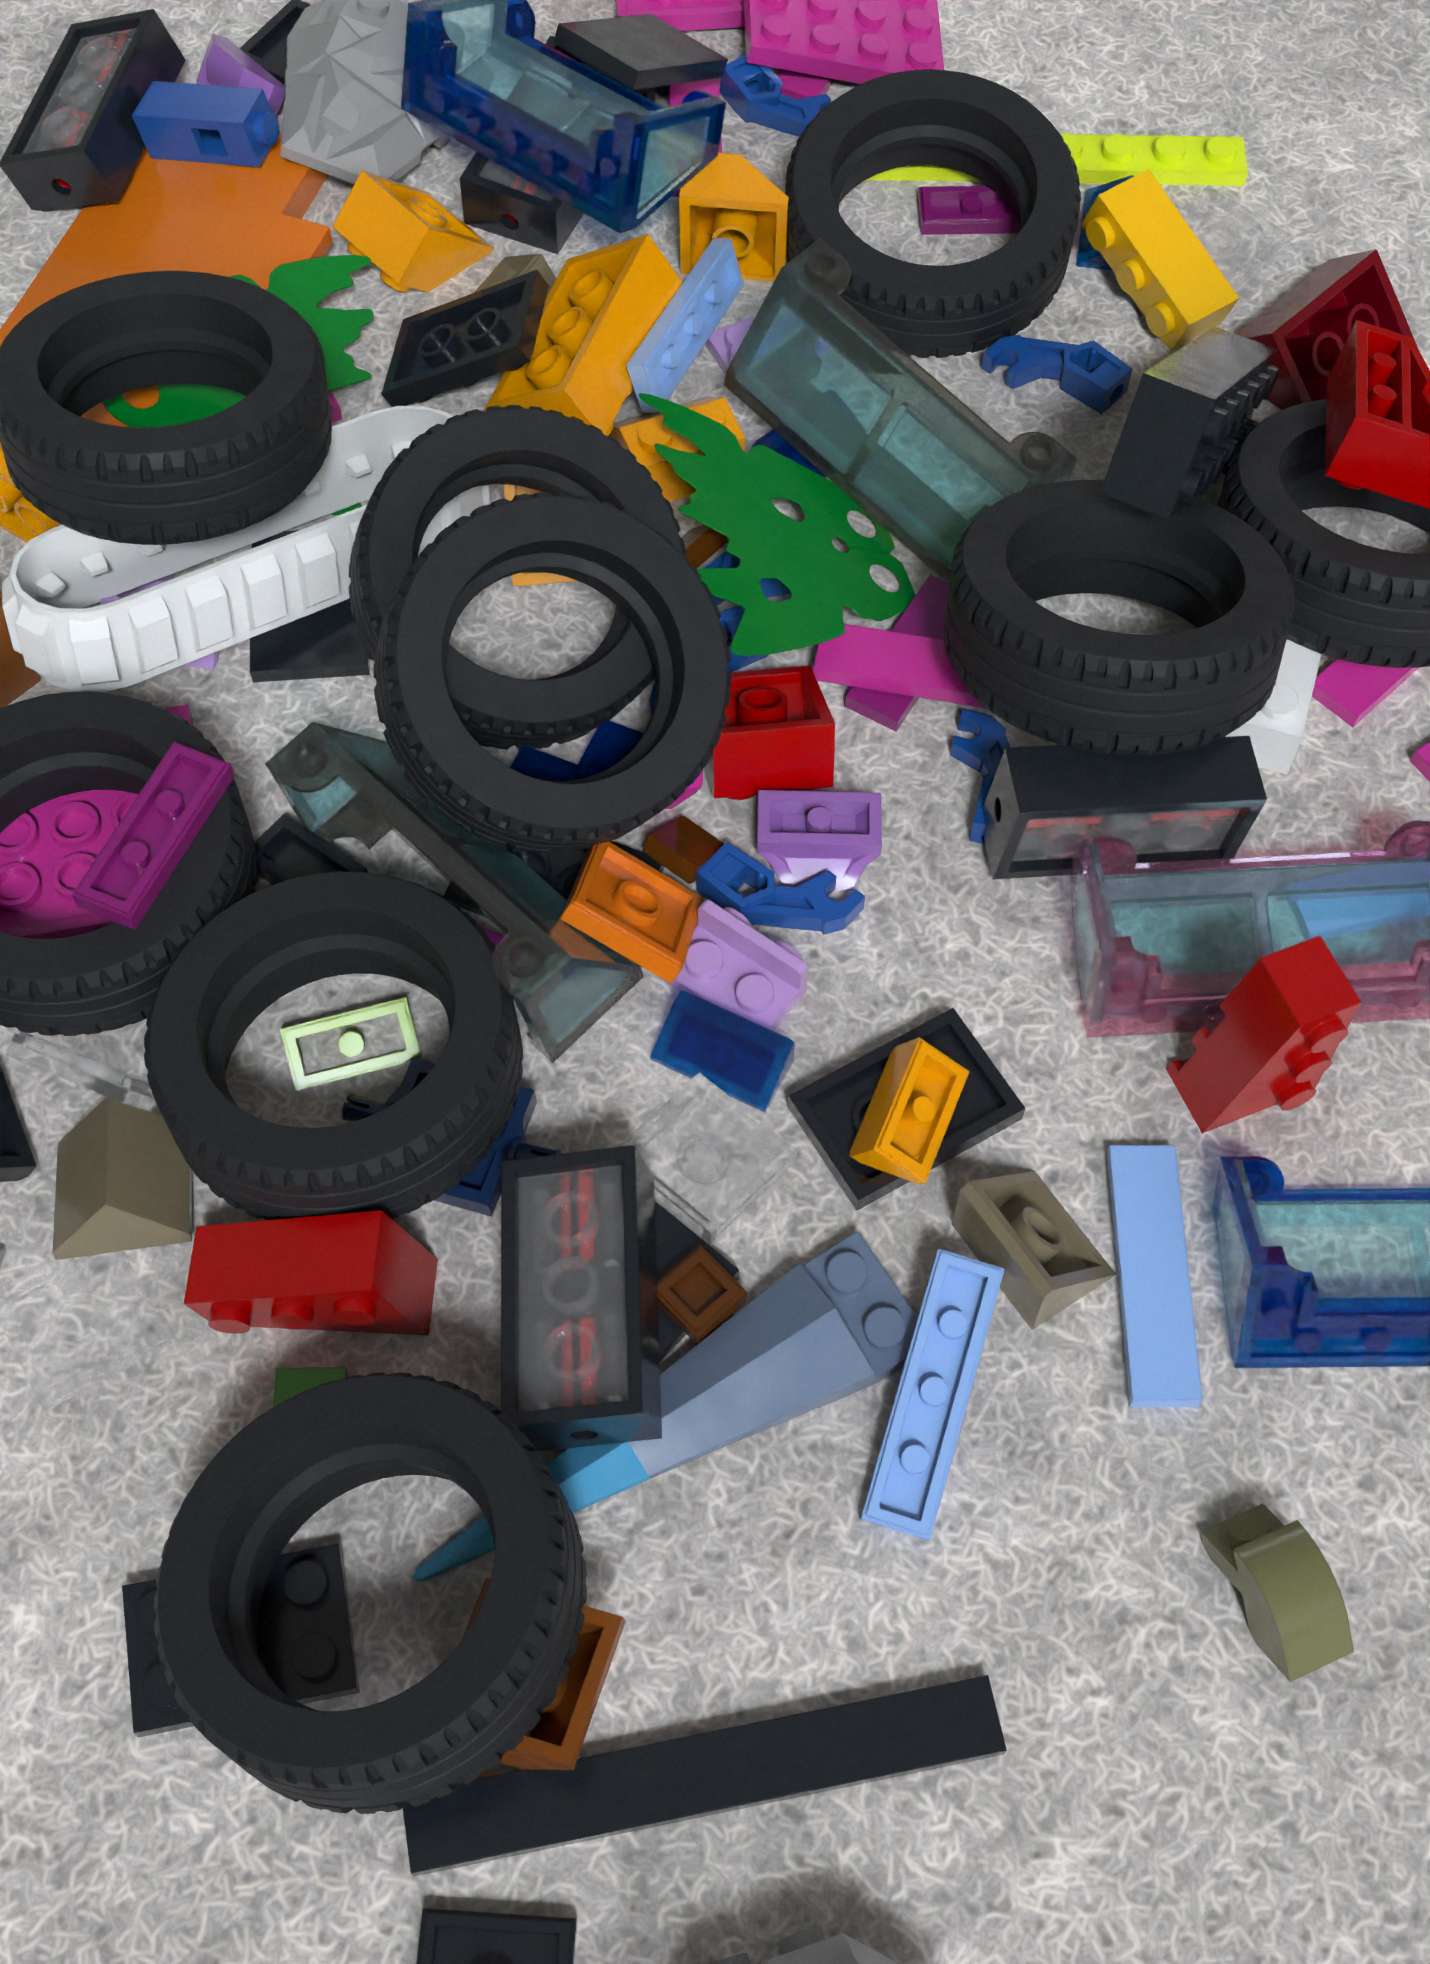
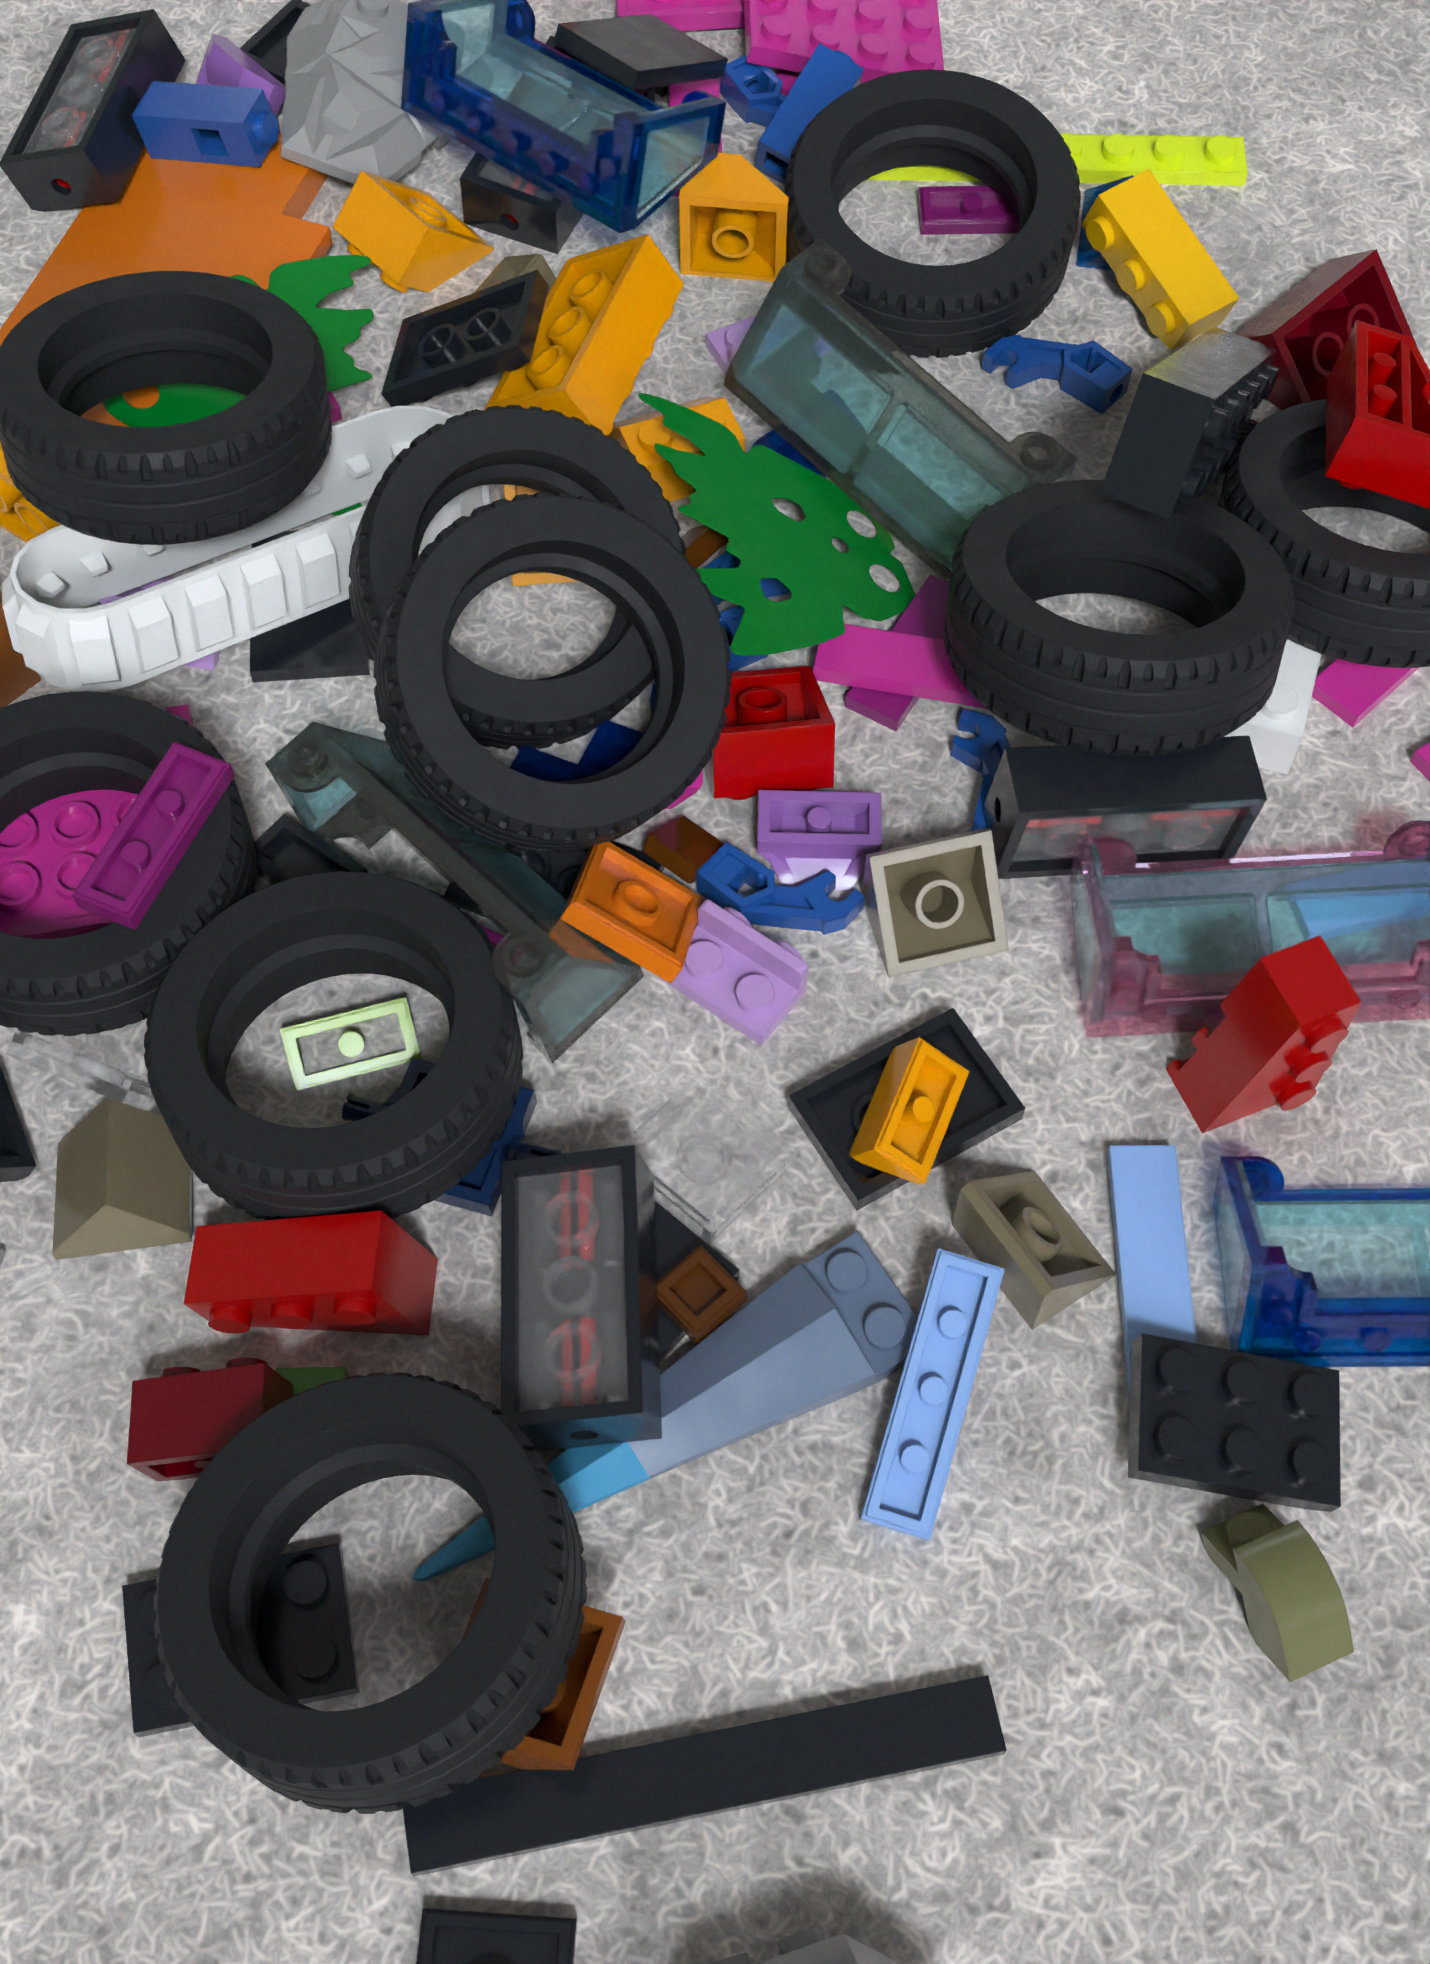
light blue tile [626,238,744,413] -> none
clear blue slope [650,990,795,1113] -> none
none -> dark red brick [127,1358,293,1481]
none -> blue brick [754,43,864,185]
none -> dark tan slope [862,828,1009,977]
none -> black plate [1128,1333,1341,1512]

